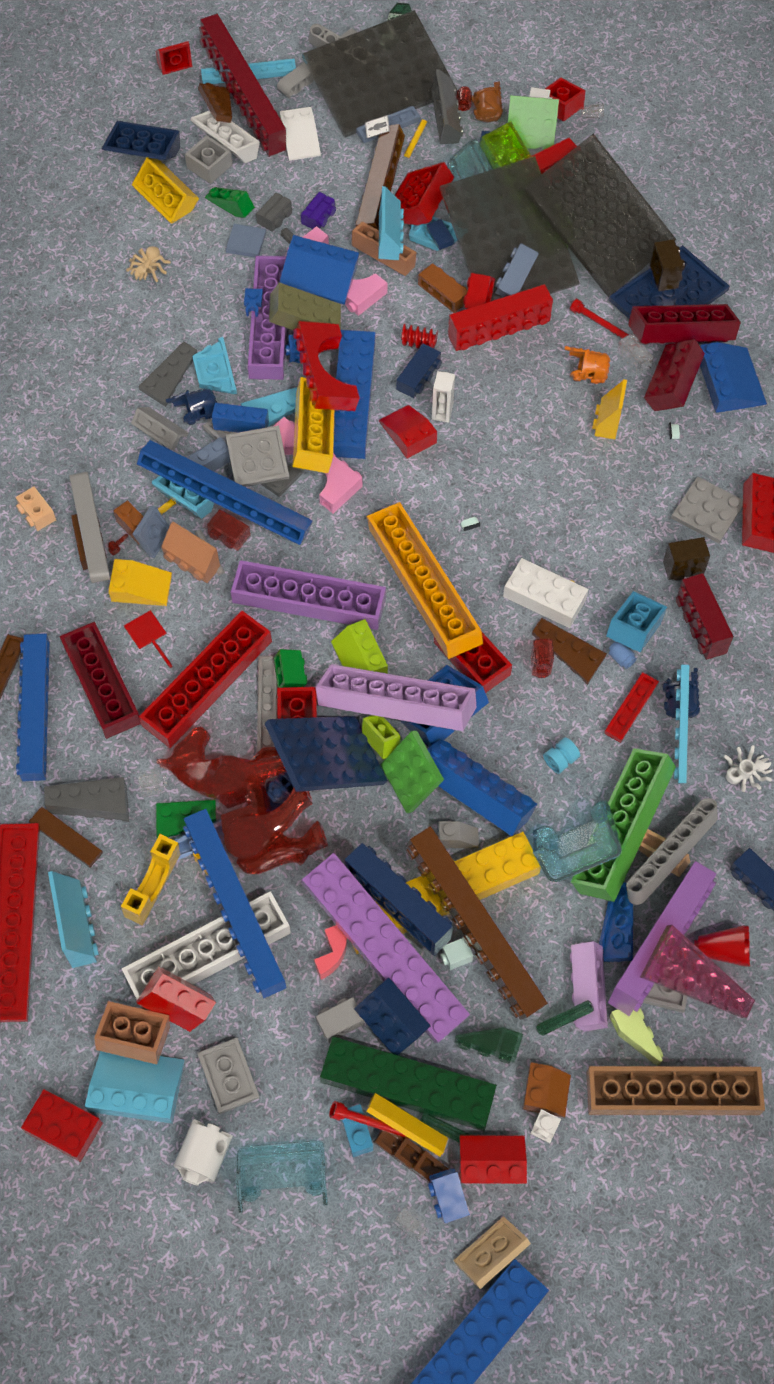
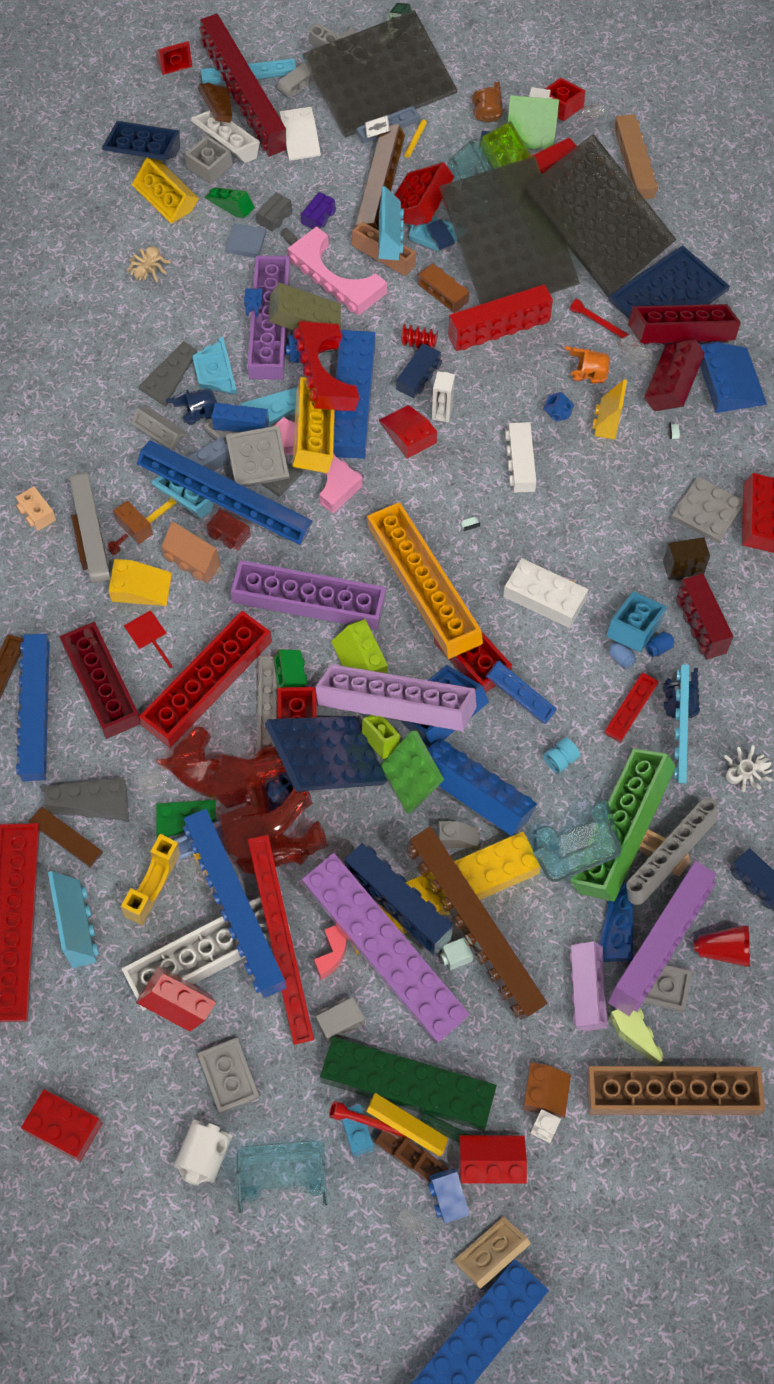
medium azure slope [85,1051,185,1124] -> none
nougat brick [94,1001,170,1064] -> none
sand blue tile [133,506,170,558] -> none
blue slope [280,235,359,305] -> none
dark blue brick [354,977,431,1056] -> none
dark grey slope [431,69,463,144] -> none
clear green slope [454,1027,523,1064] -> none
clear red brick [456,86,472,111] -> none
red brick [464,273,495,309] -> none
sand blue brick [495,244,539,297] -> none
clear red brick [530,639,554,678] -> none
reddish brown wing [532,618,607,685] -> none
clear green axle [536,1000,594,1036] -> none
clear pink wing [640,925,755,1018] -> none
dark brown brick [650,239,685,291] -> none
none -> red plate [247,835,314,1045]
none -> blue tile [486,661,557,724]
none -> white brick [505,422,536,493]
none -> blue brick [543,392,574,422]
none -> medium nougat brick [614,114,658,200]
none -> blue brick [645,631,675,657]

